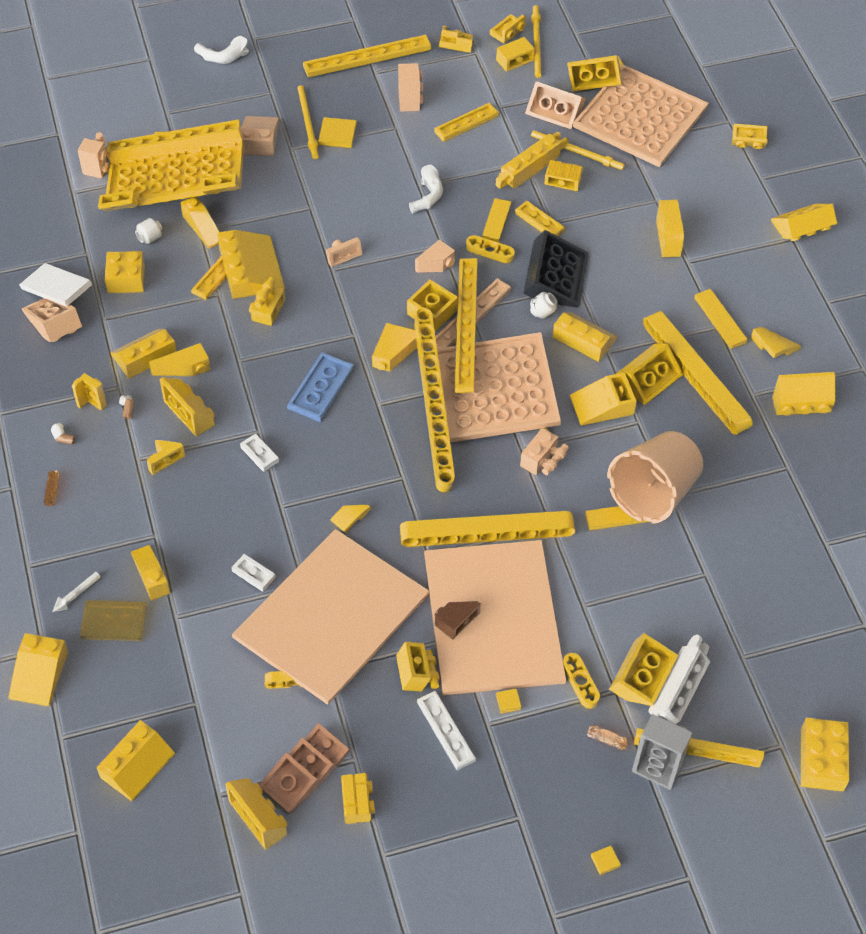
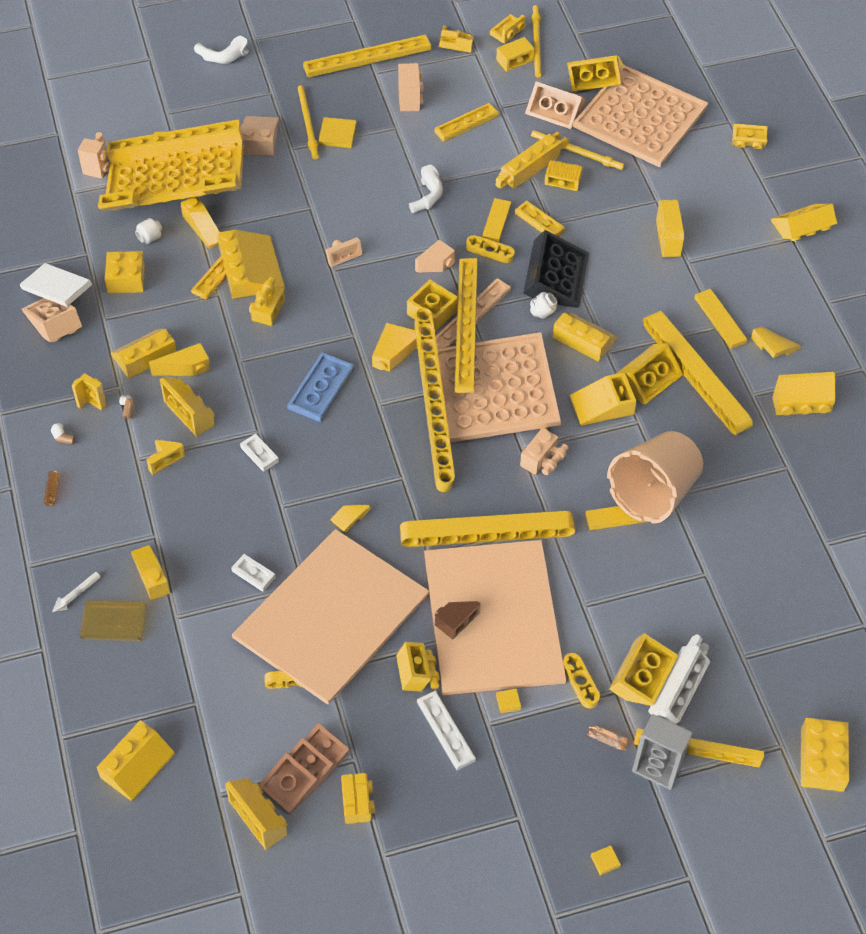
yellow slope [9,633,68,706] -> none

